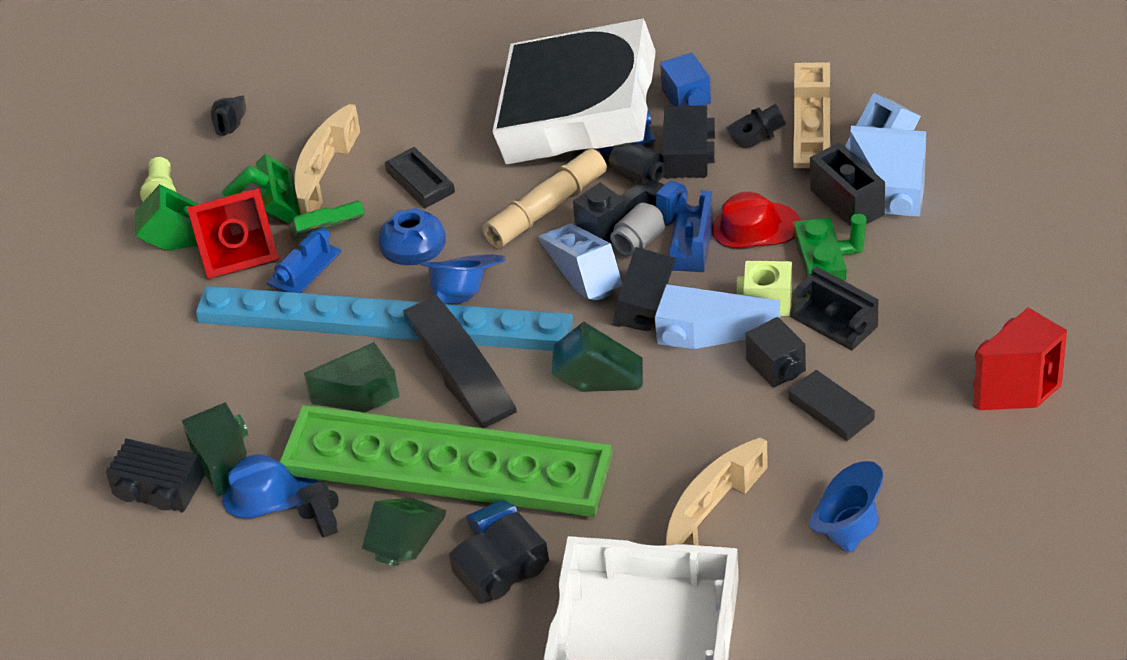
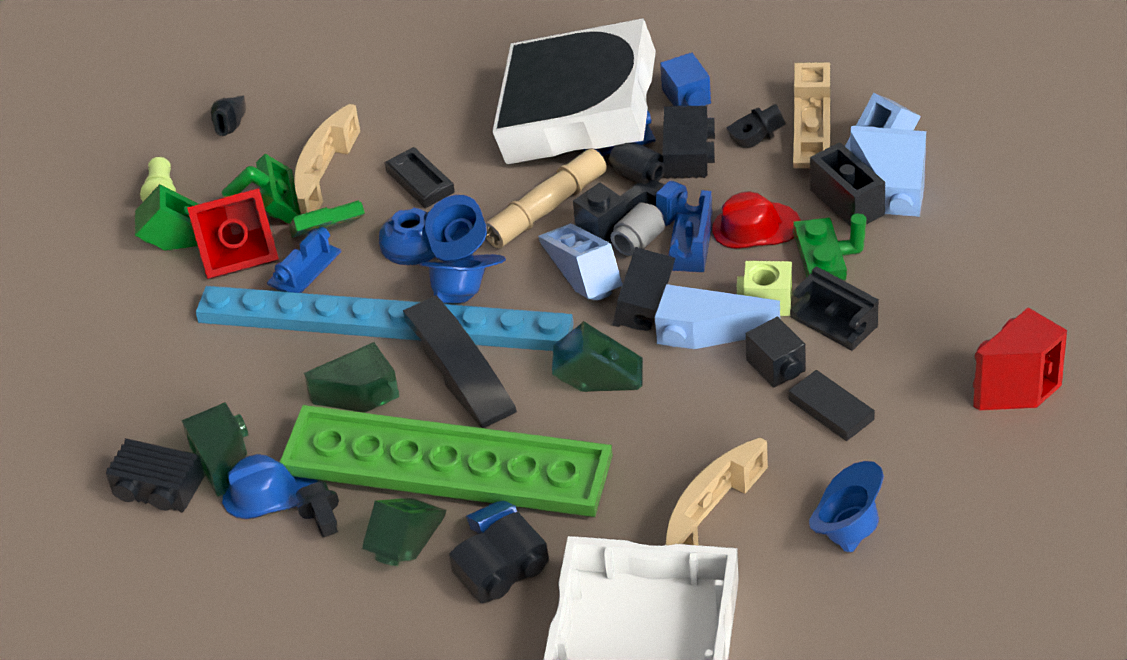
none -> blue piece [425,195,487,262]

